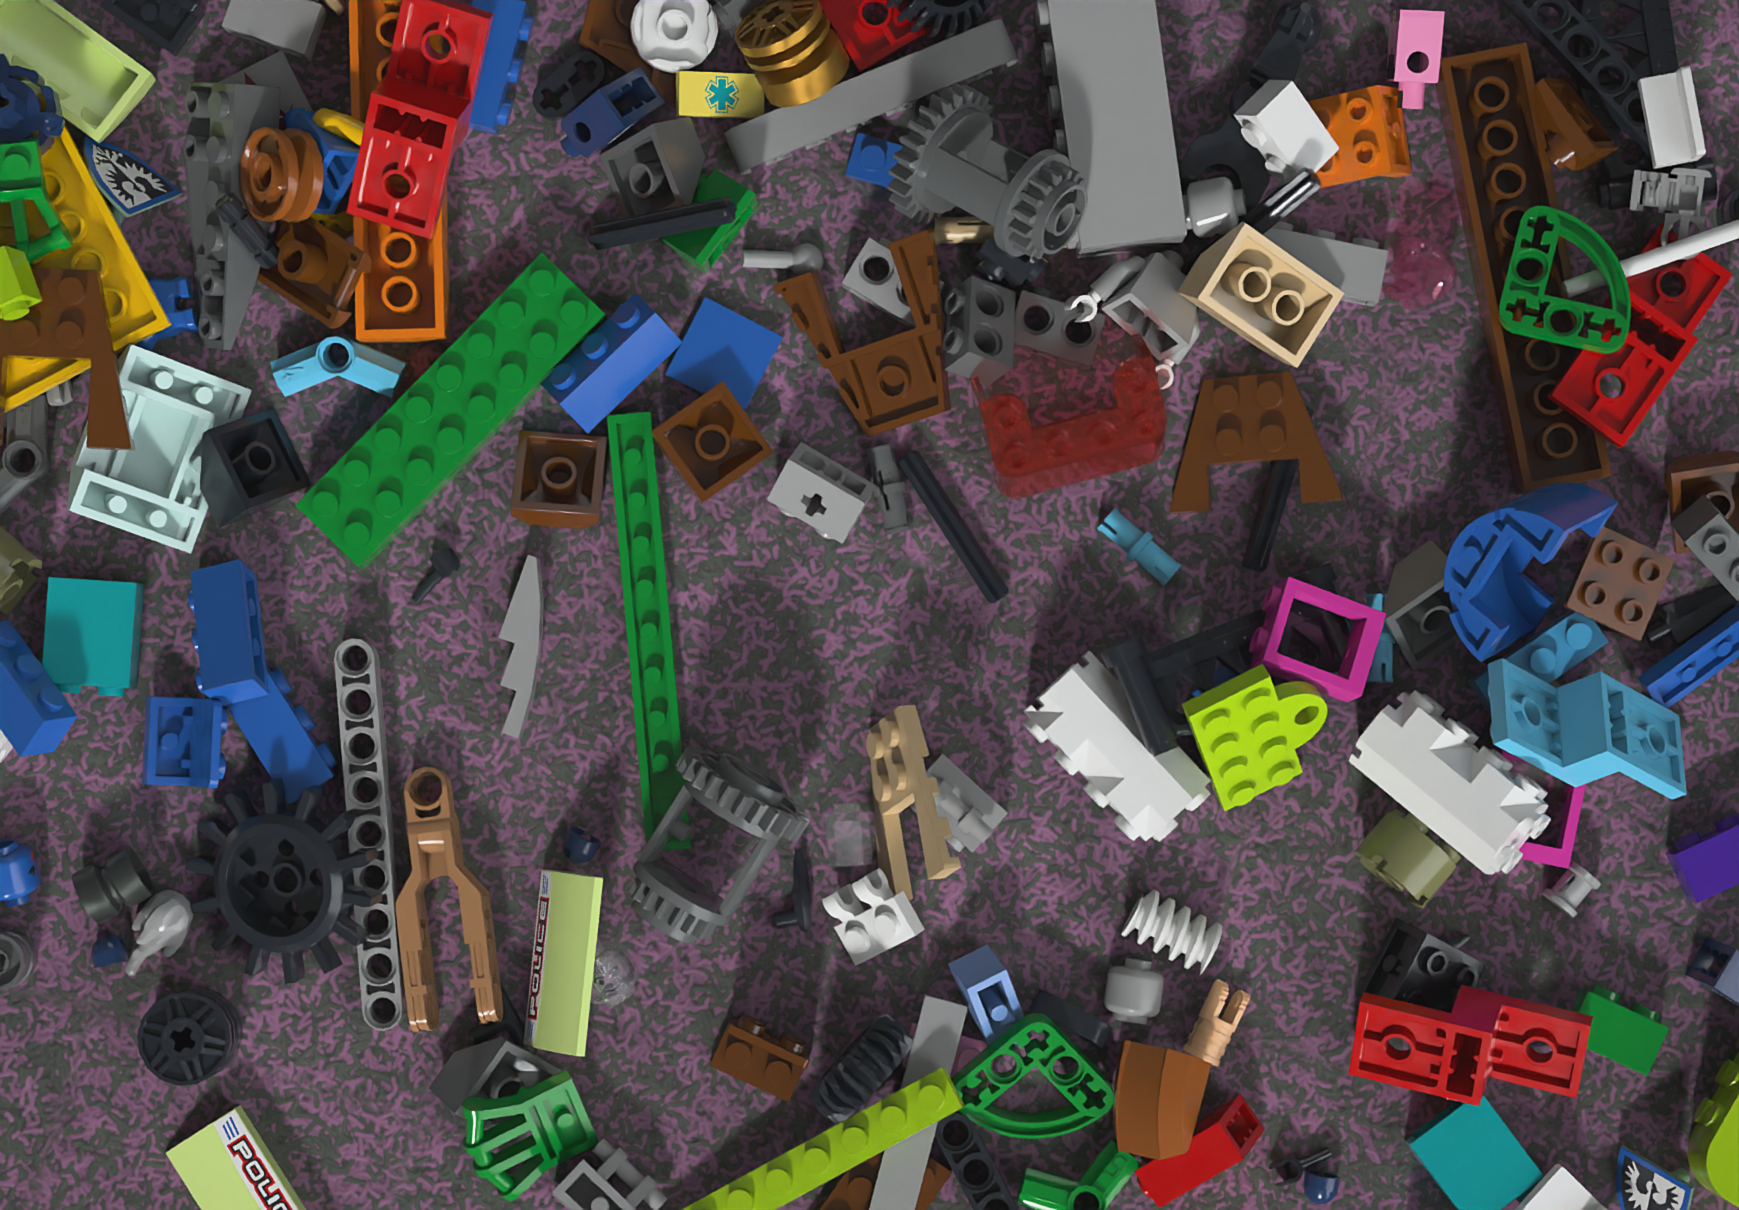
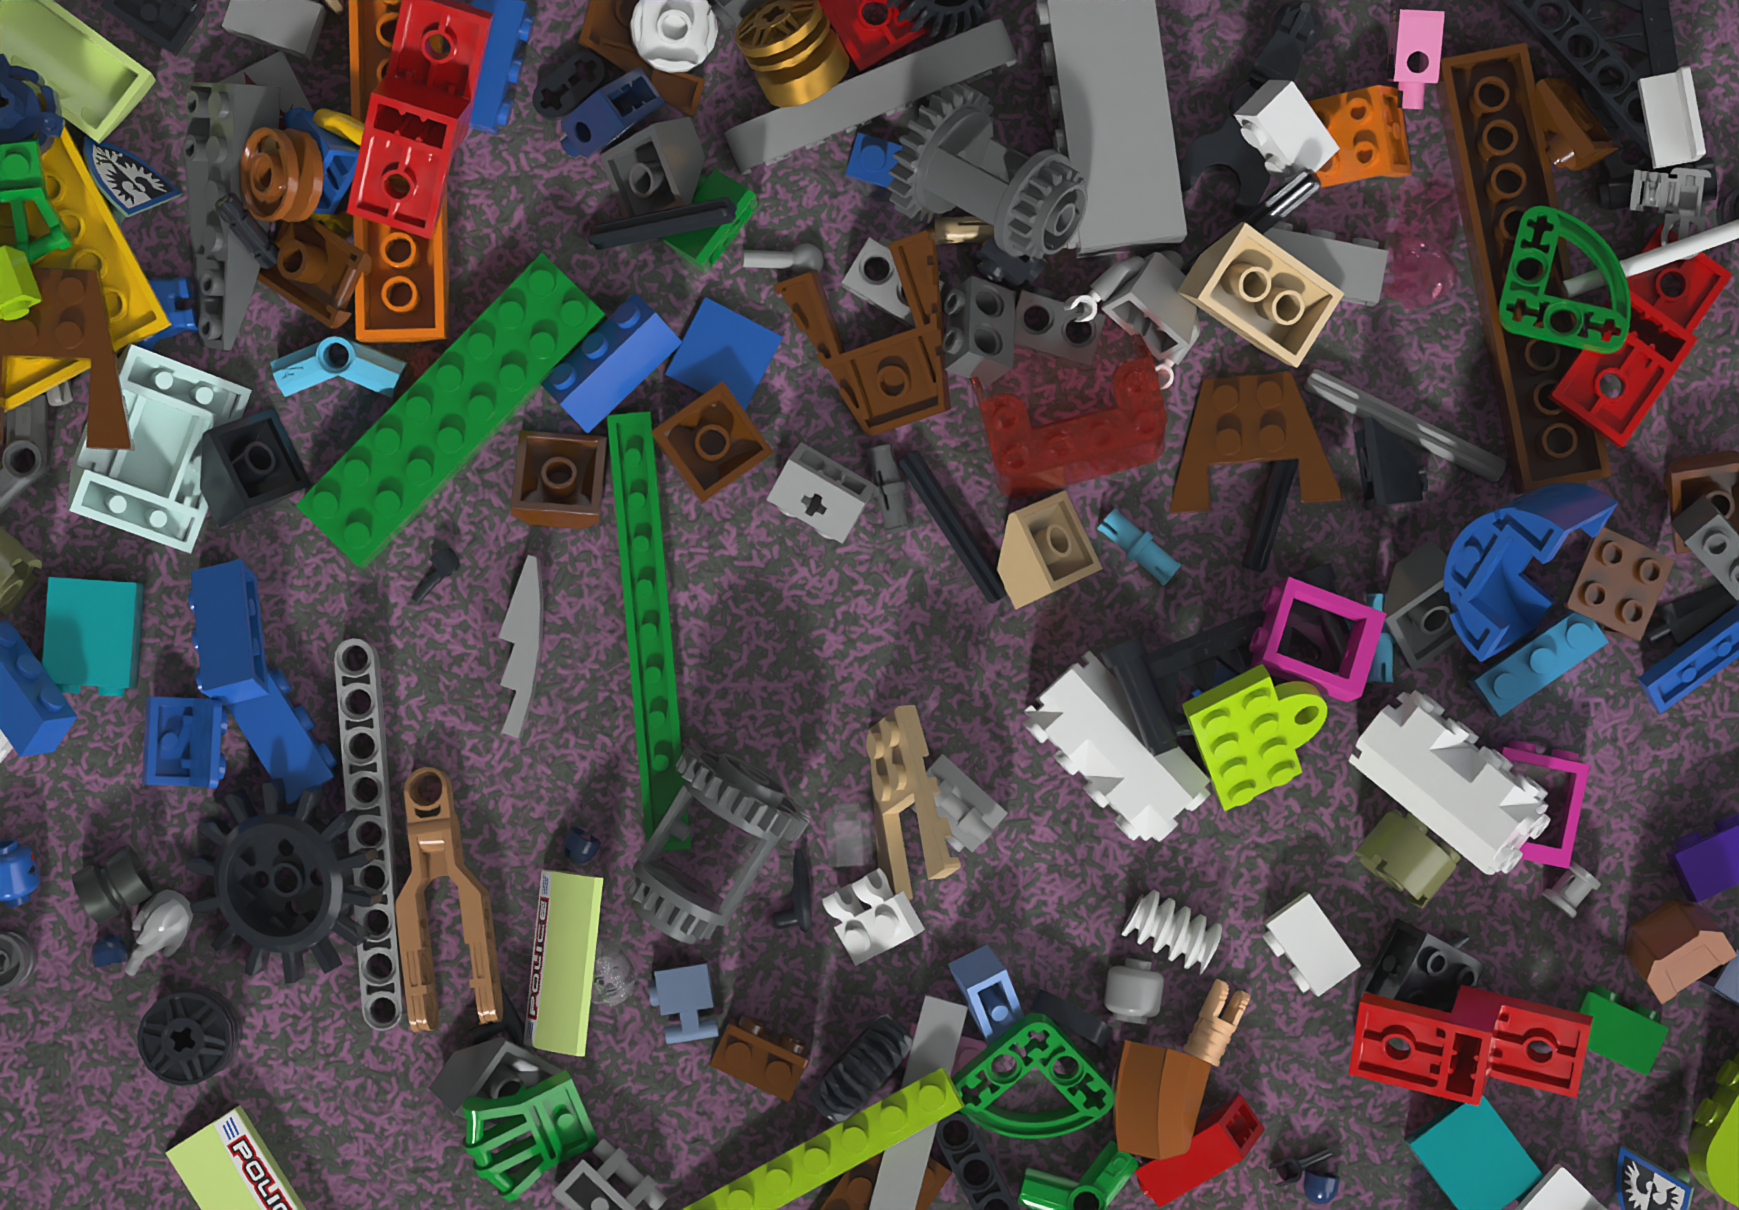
light yellow tile [676,71,764,119] -> none
light grey head [1182,177,1247,238] -> none
medium azure bracket [1487,658,1687,799] -> none
none -> sand blue brick [648,961,719,1044]
none -> tan slope [997,490,1103,609]
none -> white brick [1262,892,1361,997]
none -> light grey axle [1304,369,1507,482]
none -> black slope [1352,416,1428,510]
none -> dark orange slope [1624,898,1738,1004]

